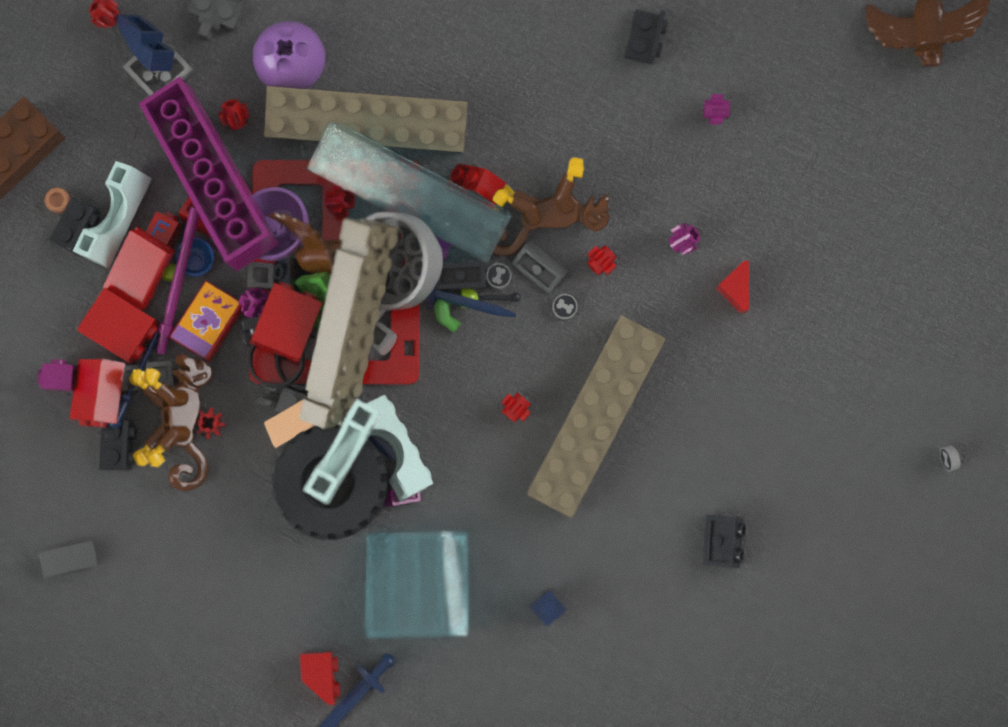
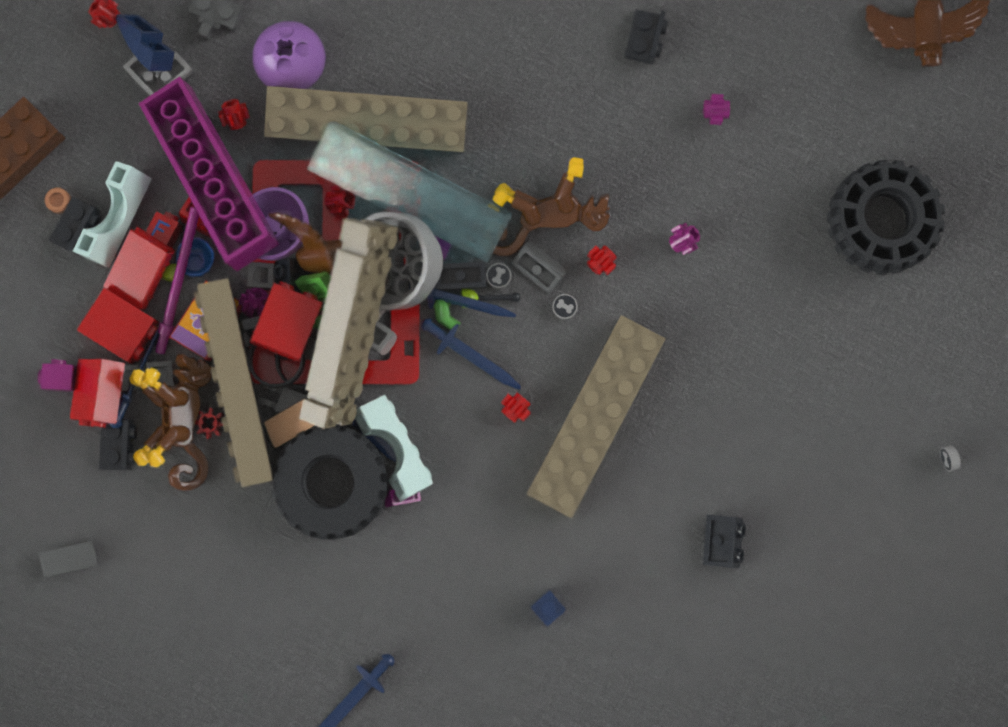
red slope [300,651,340,705] -> none
light aqua arch [303,399,381,504] -> none
clear light blue windscreen [365,531,470,638] -> none
red slope [447,163,506,205] -> none
red slope [716,260,749,314] -> none
none -> dark tan brick [194,278,273,487]
none -> dark blue sword [421,318,521,390]
none -> black tyre [827,159,945,275]

